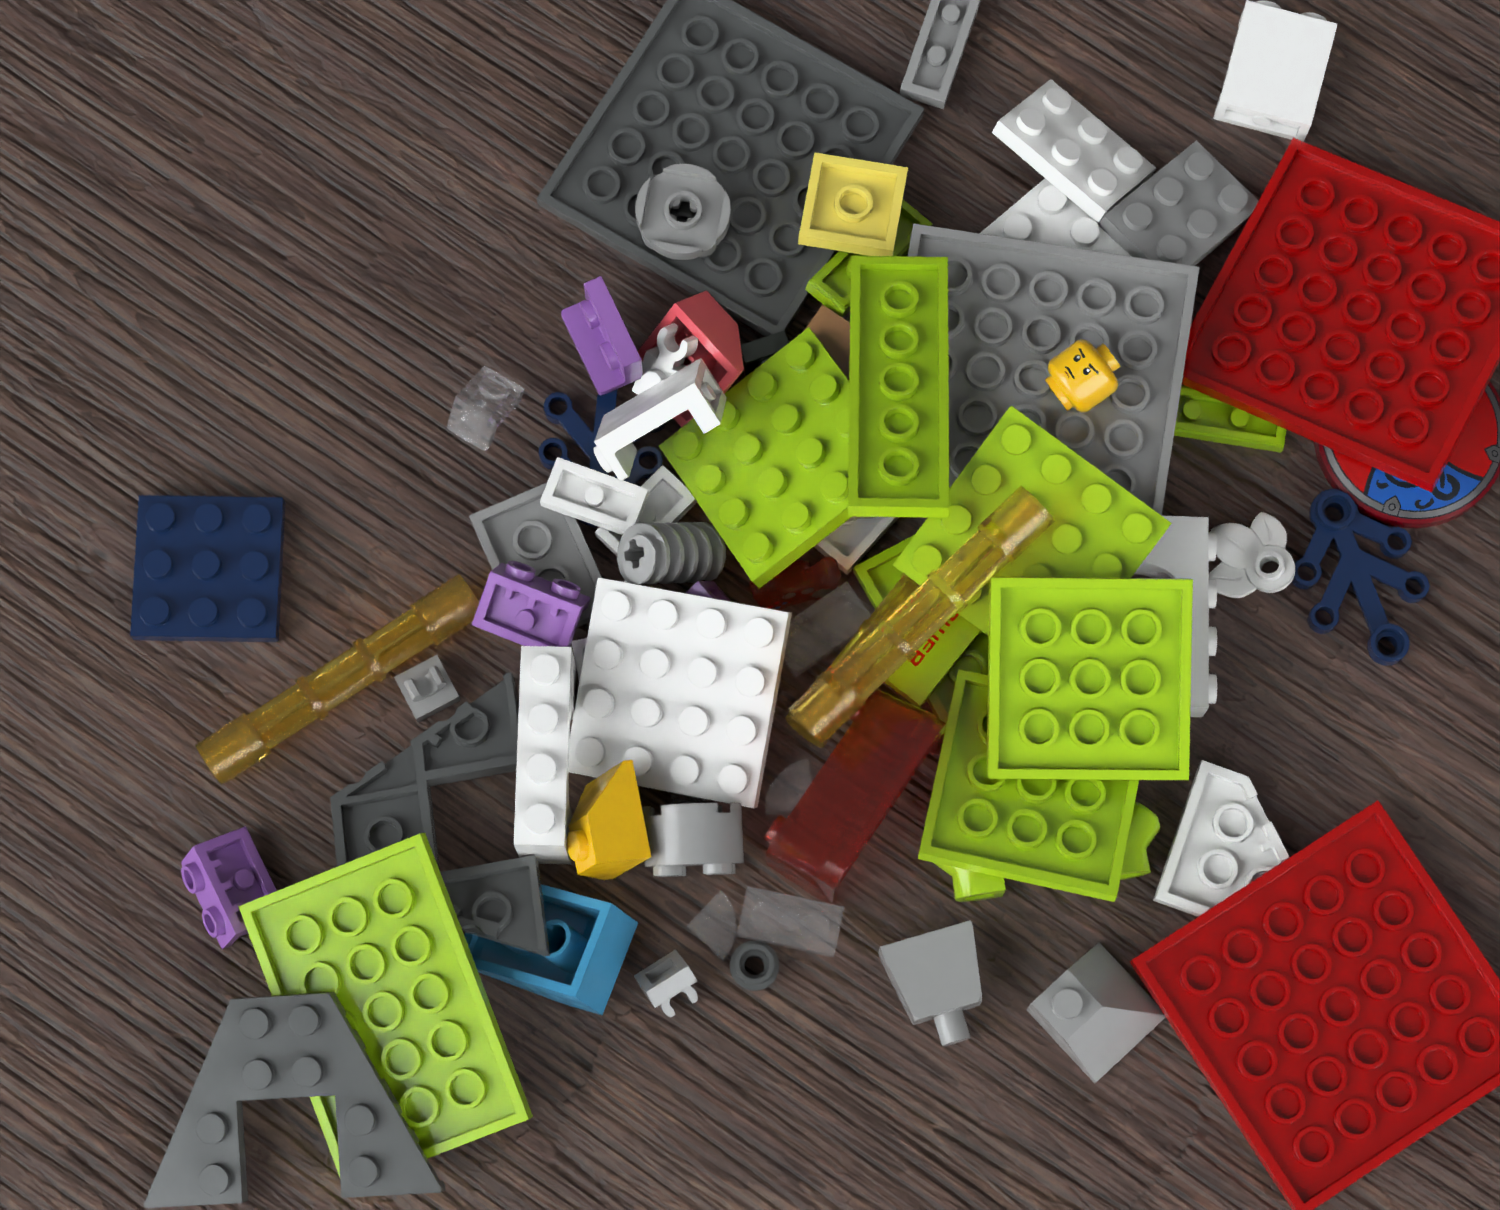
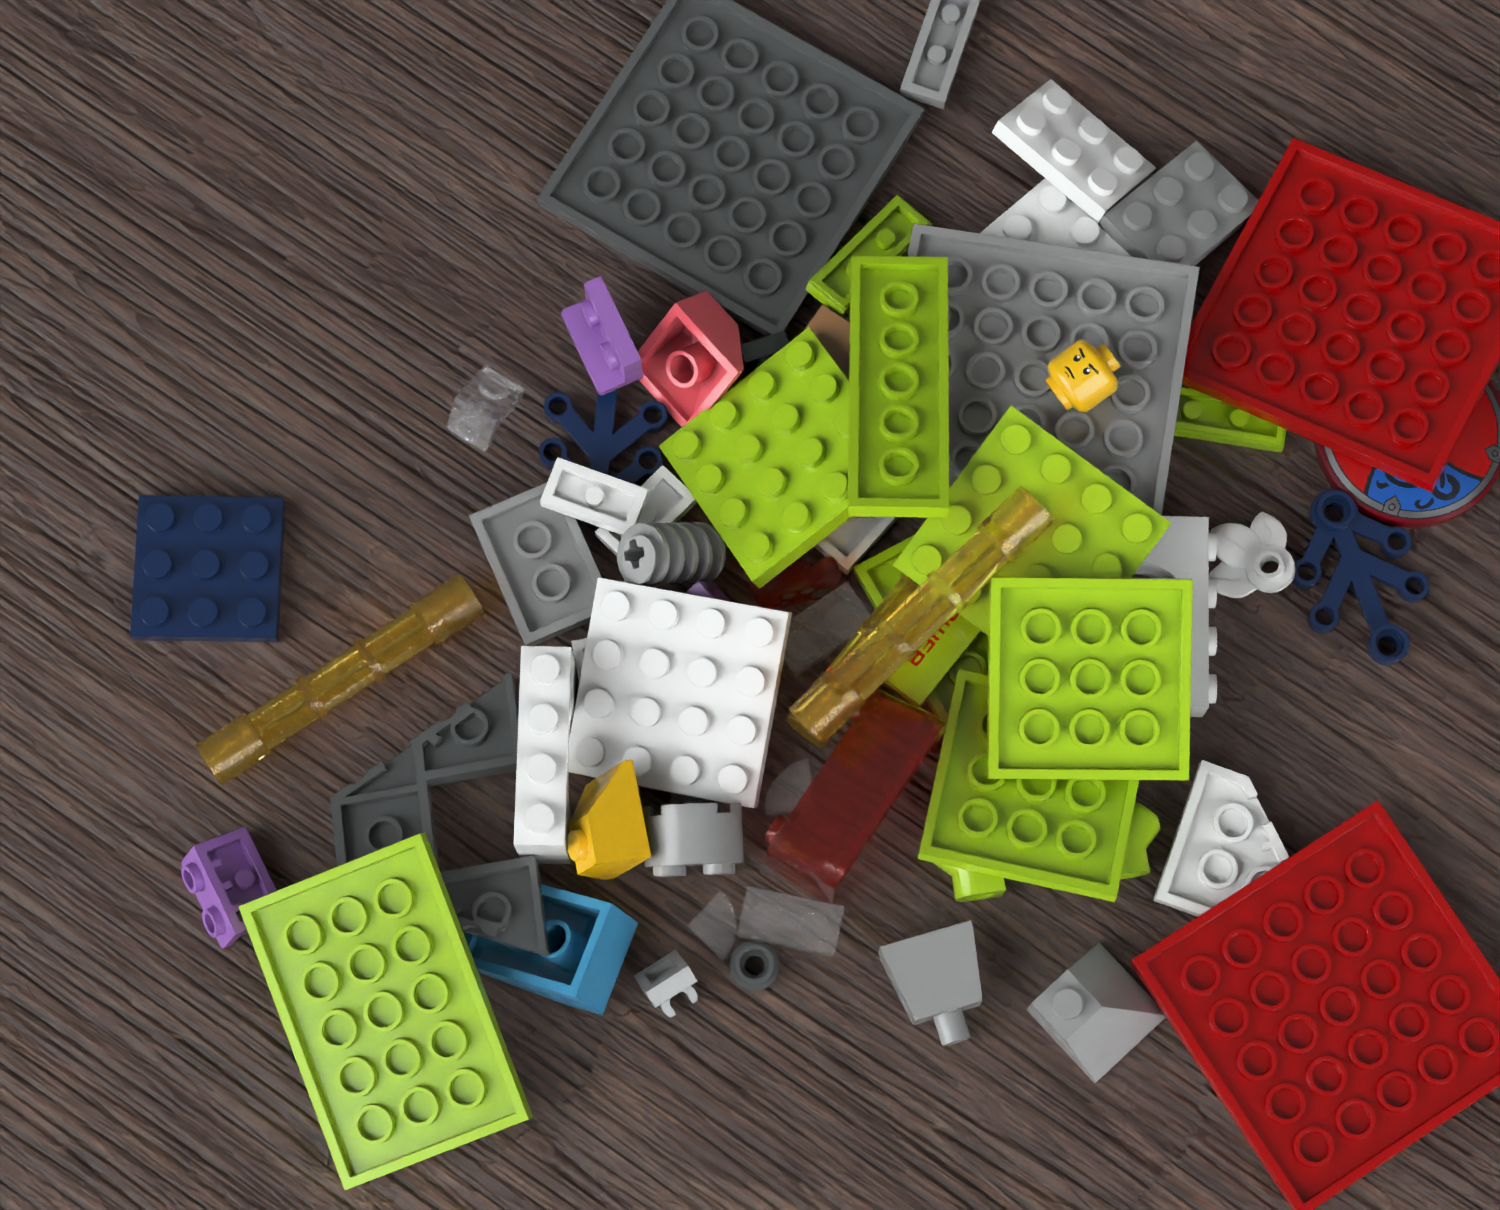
dark grey wing [144,992,446,1208] -> none
light grey tile [394,655,461,723] -> none
medium lavender bracket [472,561,591,647] -> none
white panel [593,358,727,481] -> none
white plate [632,323,698,395] -> none
light grey plate [635,164,731,260] -> none
light yellow plate [798,152,908,256] -> none
white panel [1213,0,1338,142] -> none

